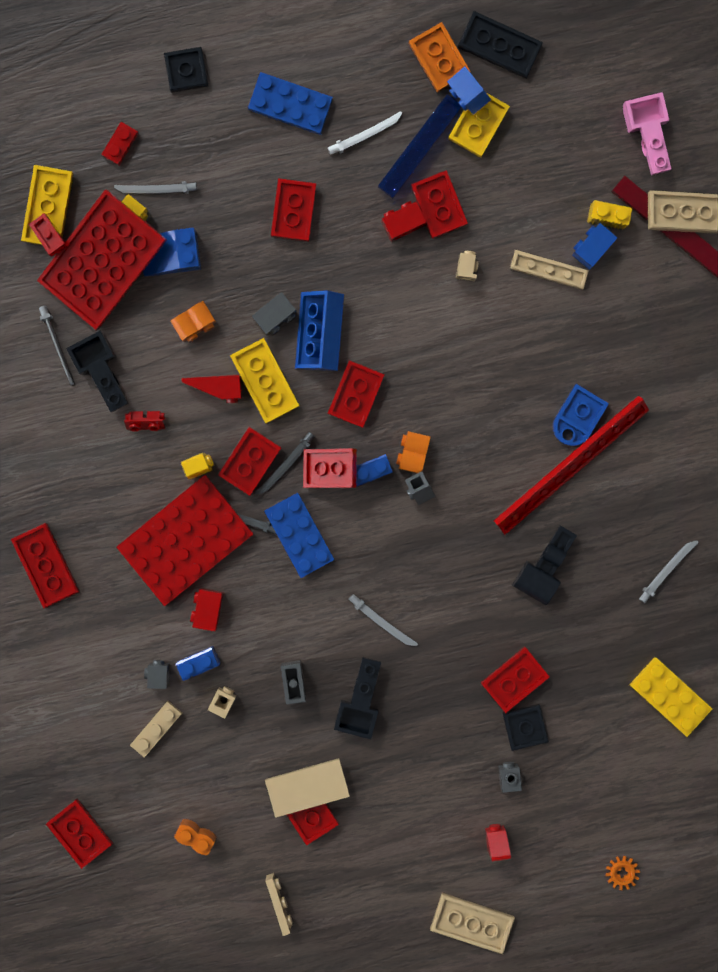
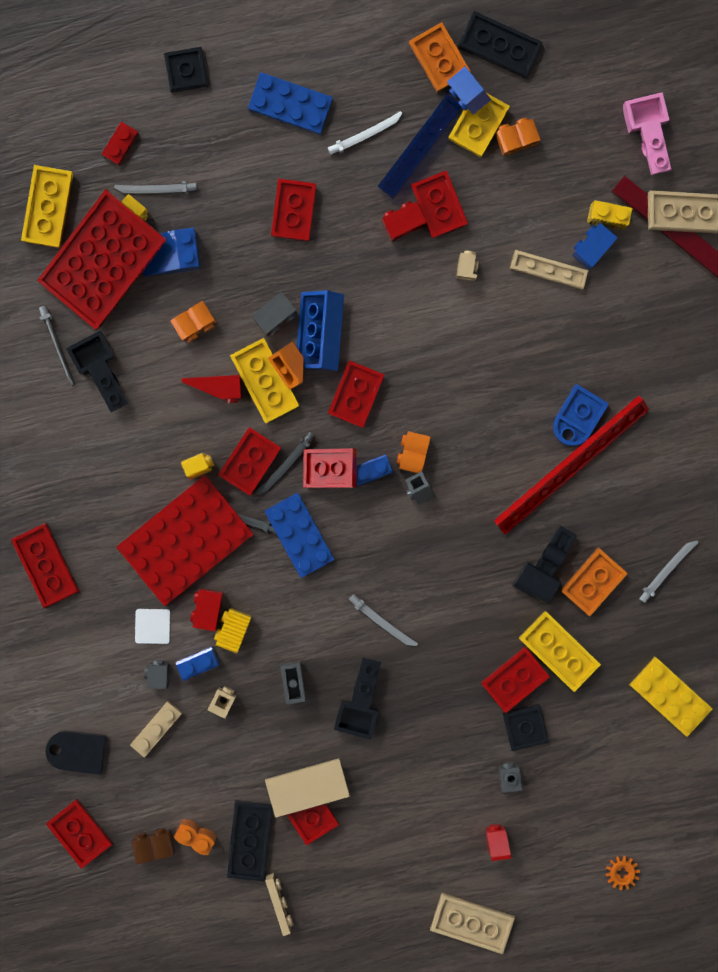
red plate [29,213,67,257] -> none
red hinge [124,411,165,432] -> none
none -> black tile [45,730,106,775]
none -> reddish brown brick [131,828,175,864]
none -> white sticker [135,609,170,644]
none -> yellow brick [214,608,252,653]
none -> black tile [227,800,273,881]
none -> orange slope [268,341,303,390]
none -> orange brick [495,117,541,156]
none -> yellow plate [519,611,601,692]
none -> orange plate [560,548,628,616]

